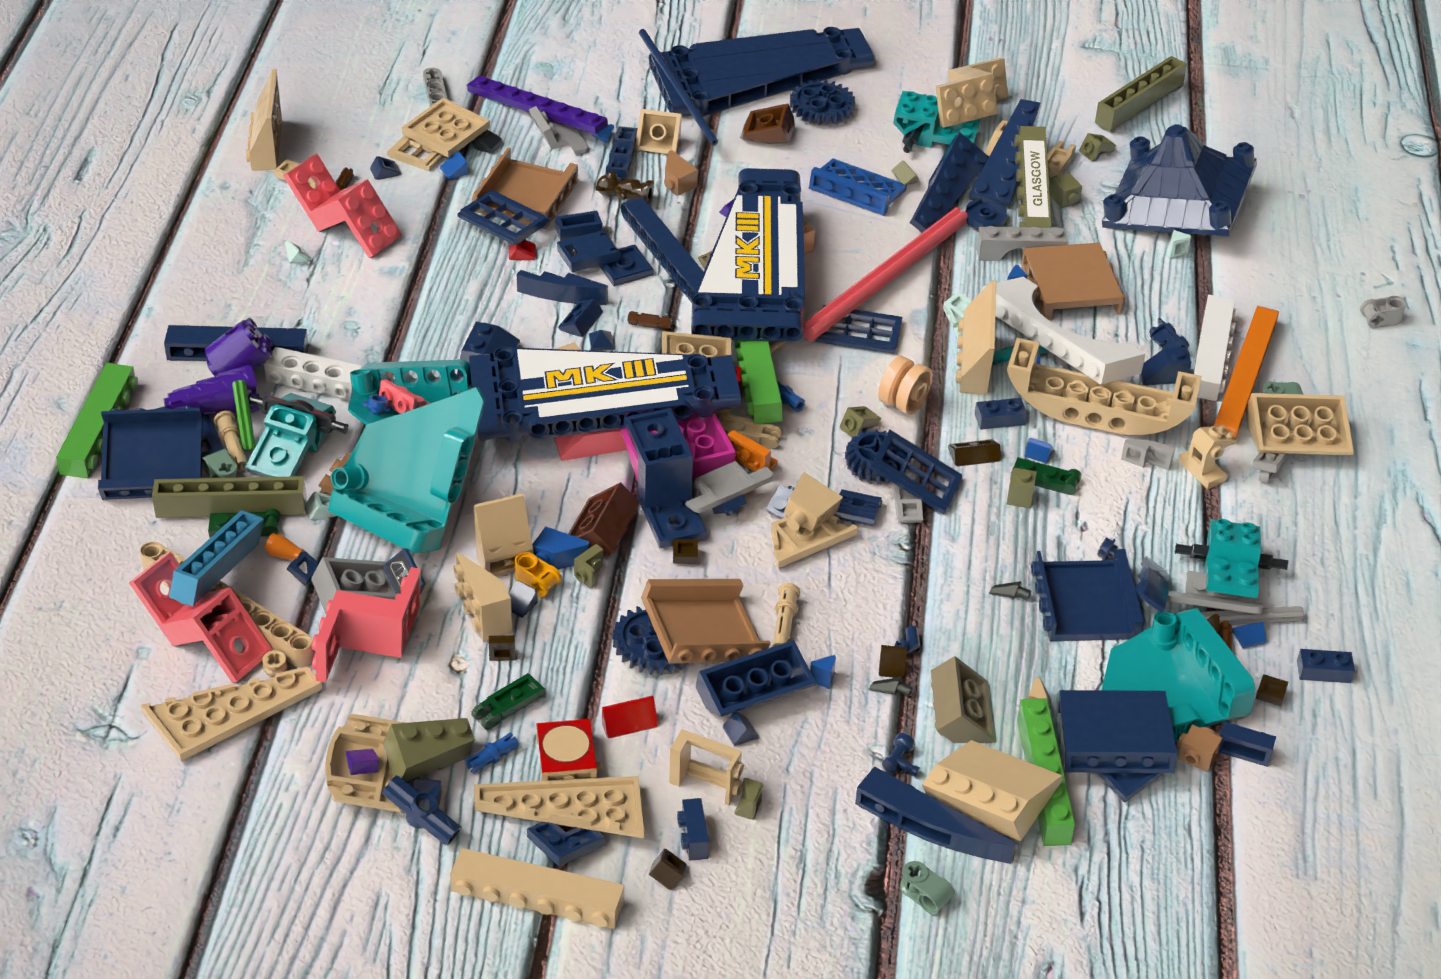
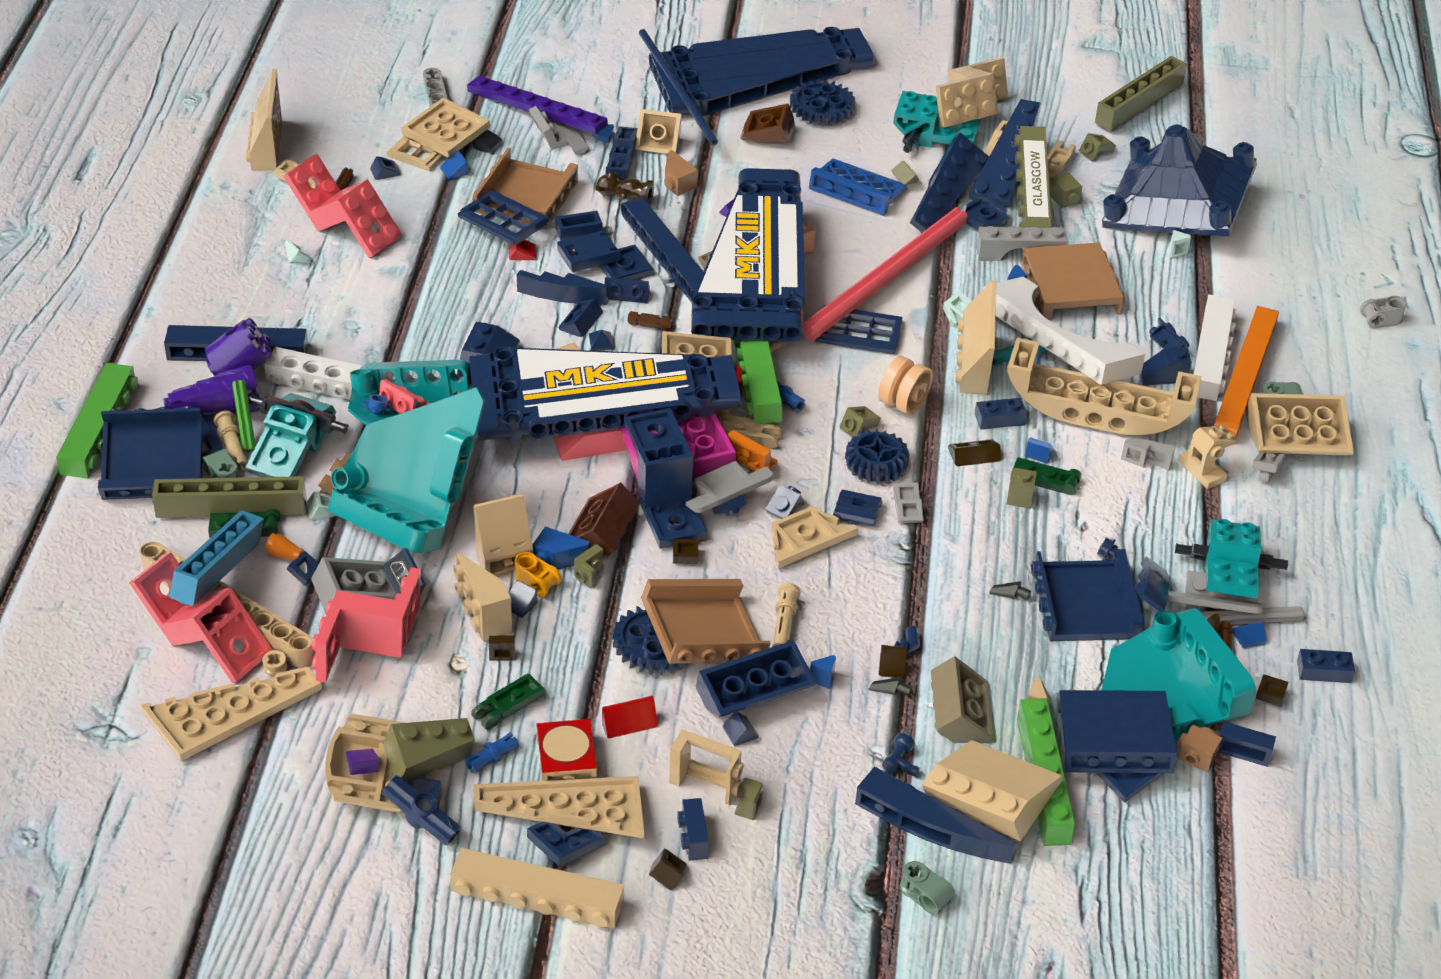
tan torso [784,472,843,531] -> none
dark blue piece [870,429,962,514] -> none
none -> dark blue hinge [604,277,650,303]

